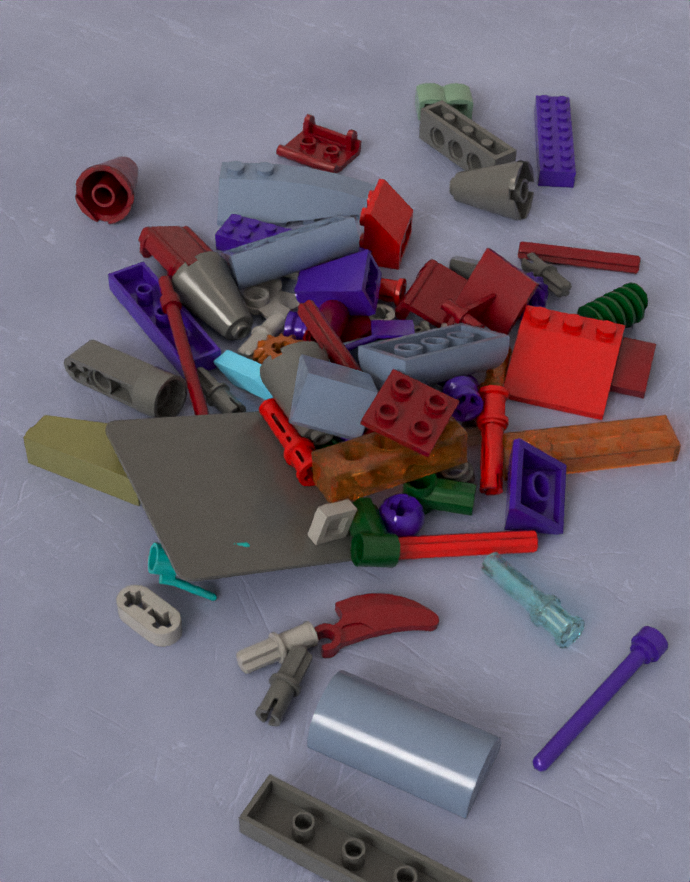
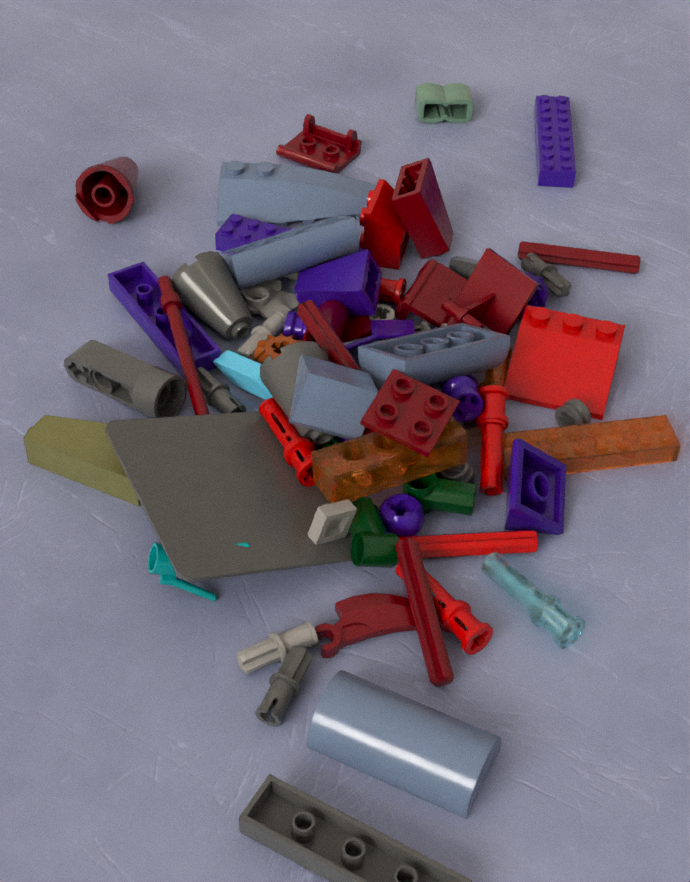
light grey beam [116,585,182,647] -> none
dark red piece [138,226,214,280] -> none
dark grey brick [419,100,517,171] -> none
dark grey cone [449,160,534,220] -> none
dark purple piece [533,626,668,772] -> none
dark green piece [577,282,648,328] -> none
dark red slope [610,337,656,399] -> none
none -> dark red slope [391,158,454,259]
none -> dark red axle [395,537,454,687]
none -> red pin [395,564,493,655]
none -> dark grey bush [555,398,591,434]

